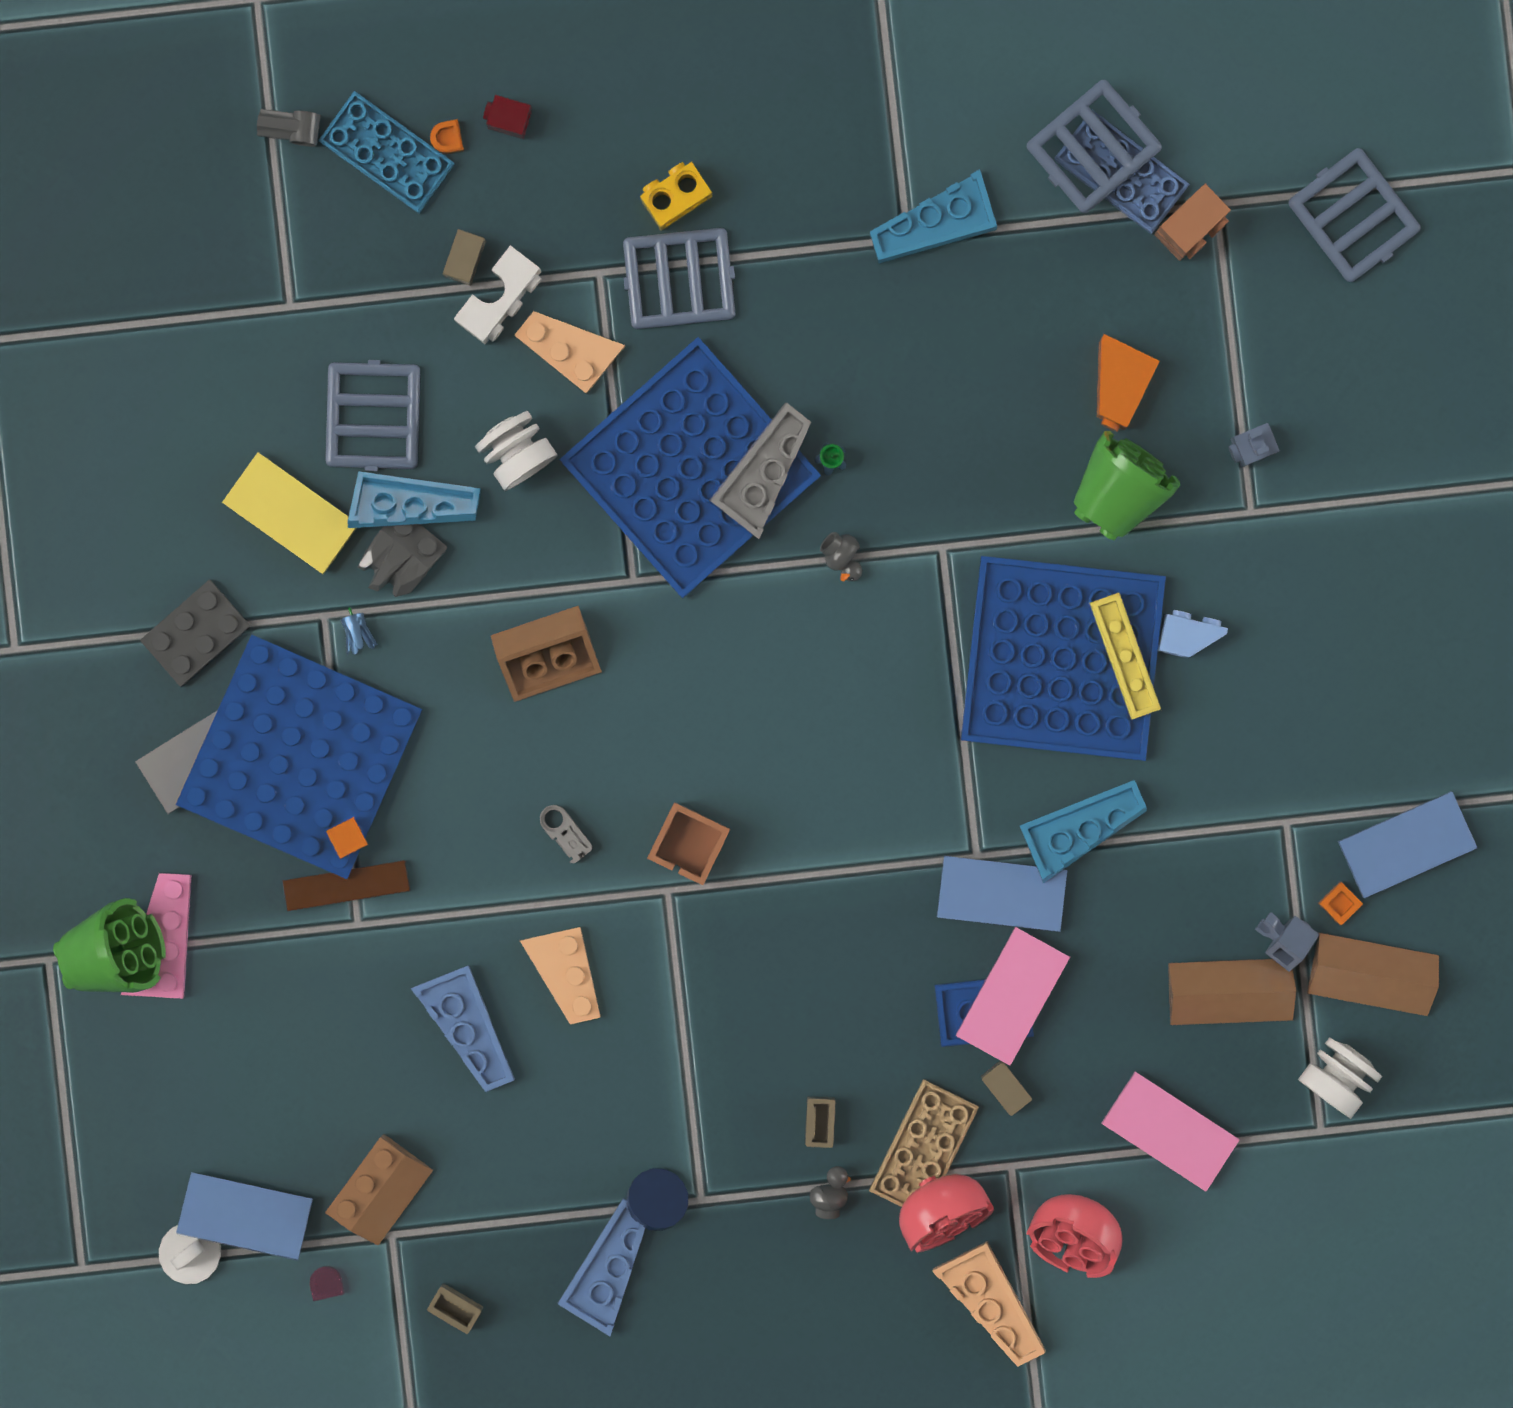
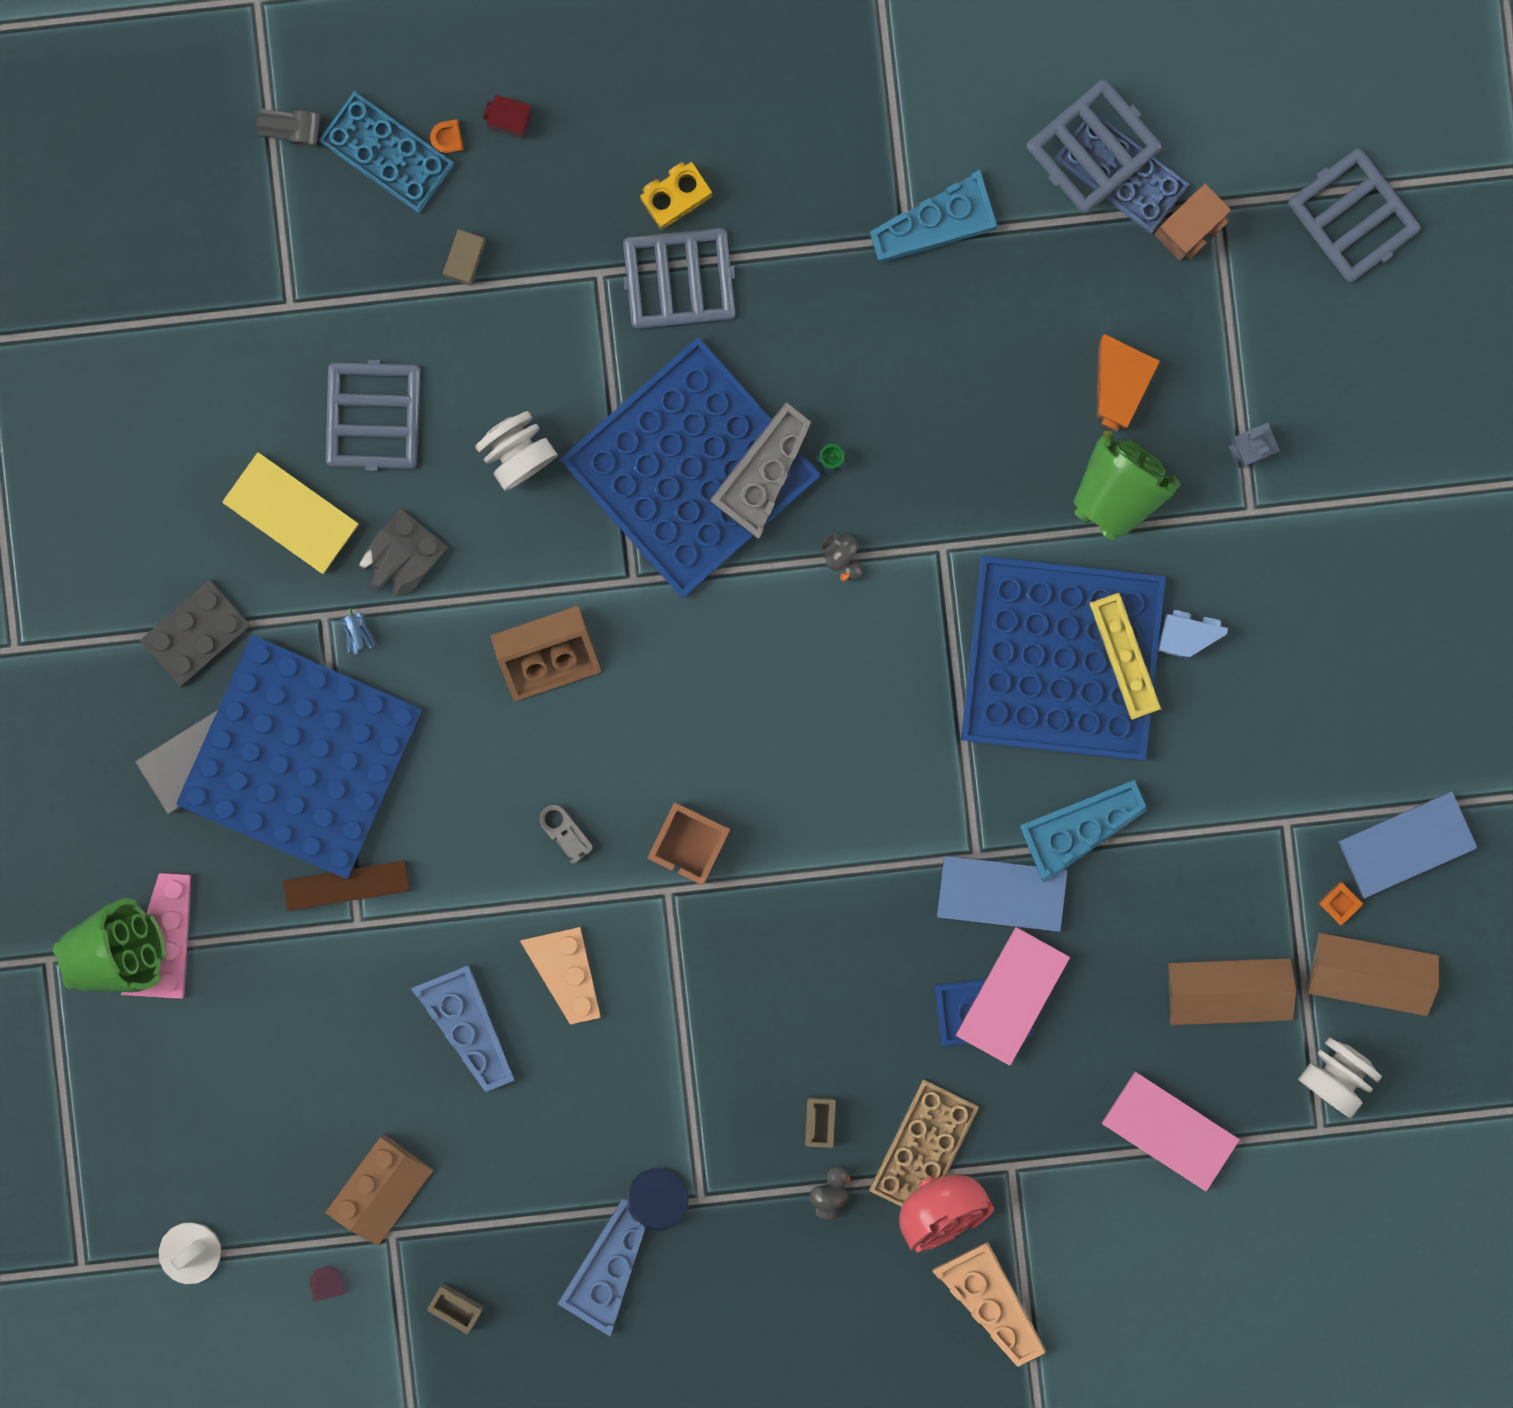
medium blue tile [176,1172,313,1261] -> none
orange tile [326,817,368,859] -> none
dark azure wing [348,471,481,528] -> none
white arch [454,245,542,344] -> none
light nougat wing [514,311,625,394] -> none
dark tan piece [980,1061,1032,1116] -> none
coral cylinder [1026,1194,1122,1278] -> none
sand blue brick [1255,912,1319,972] -> none

